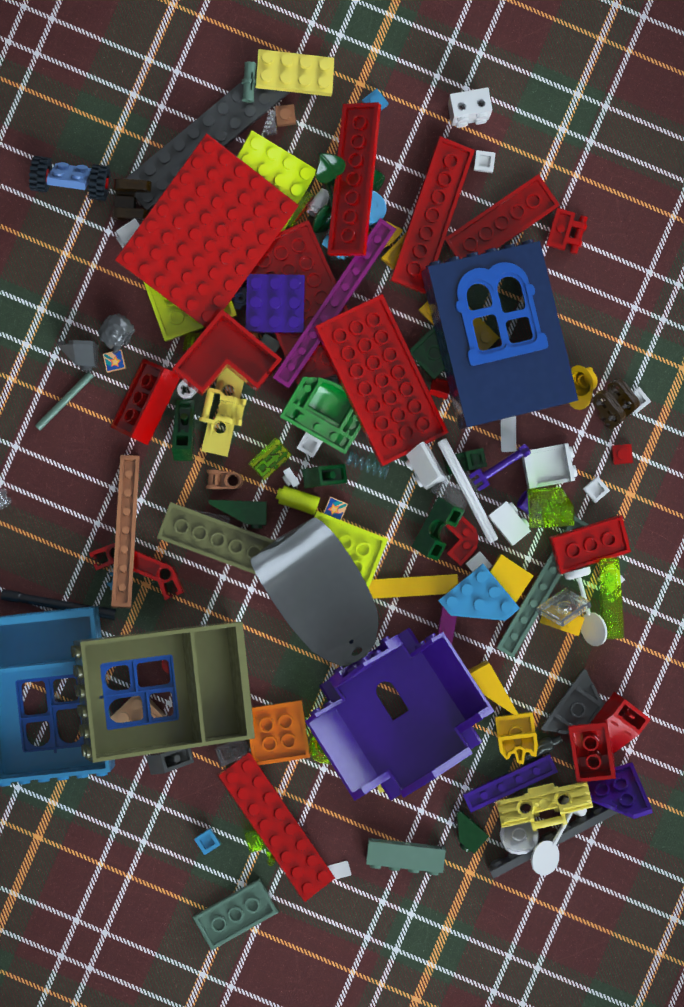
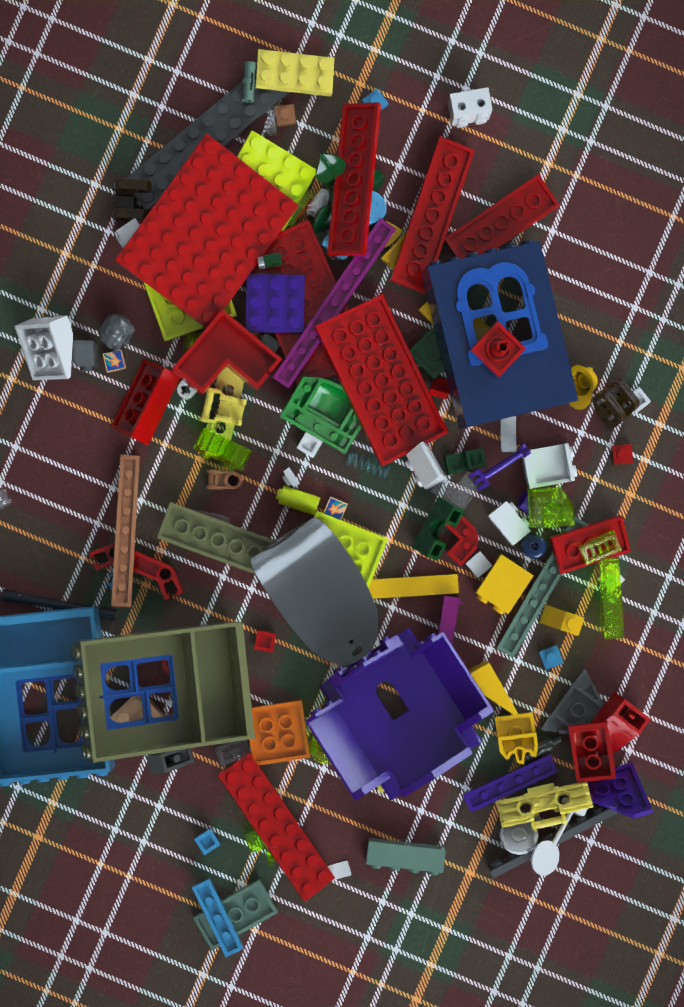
plate [29,156,111,201] -> none
sand green bar [35,371,94,431] -> none
dark green slope [172,400,195,461] -> none
dark green slope [209,500,267,529] -> none
dark blue plate [231,287,247,309] -> none
clear neon green panel [248,438,292,480] -> none
dark green slope [302,464,348,488] -> none
white axle [438,438,498,543] -> none
dark azure plate [438,563,520,621] -> none
dark green slope [456,808,489,854] -> none
white plate [474,150,496,173] -> none
clear tile [536,588,592,627] -> none
red plate [546,208,588,254] -> none
white piece [564,567,607,646] -> none
white tile [583,476,610,503] -> none
none -> white slope [15,316,73,380]
none -> dark azure plate [192,878,244,957]
none -> clear neon green brick [193,427,252,472]
none -> red plate [254,630,277,653]
none -> dark green piece [258,253,283,269]
none -> red plate [470,321,526,377]
none -> dark blue head [520,534,546,559]
none -> dark azure plate [538,645,564,670]
none -> clear neon green slope [579,530,622,565]

